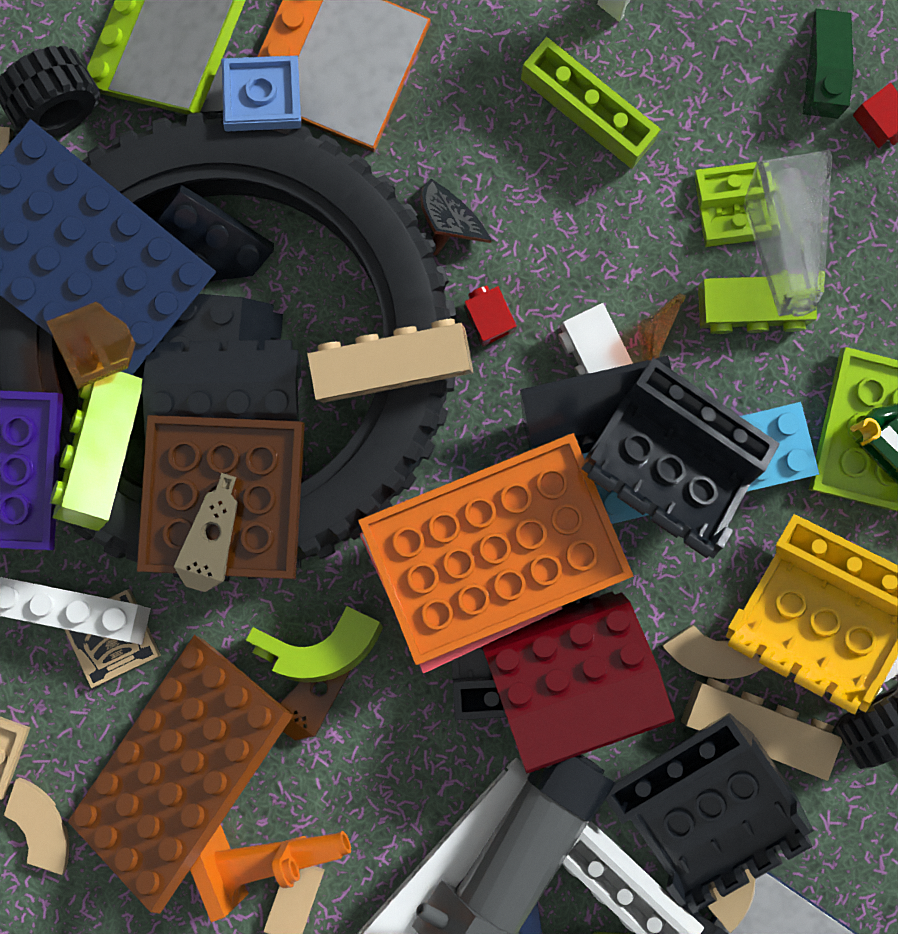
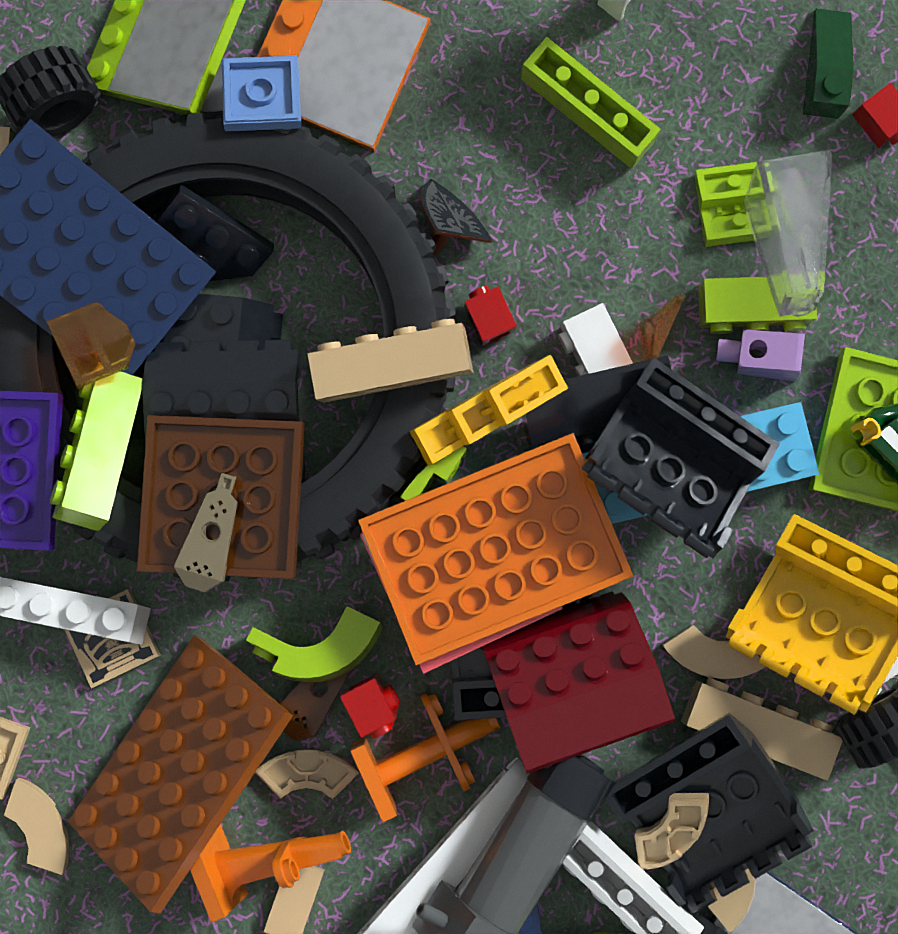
none -> tan tile [255,749,360,799]
none -> red brick [340,673,401,739]
none -> orange piece [350,693,500,822]
none -> lime slope [401,446,467,501]
none -> yellow slope [410,355,568,465]
none -> tan tile [635,793,709,870]
none -> lavender torso [716,330,805,382]

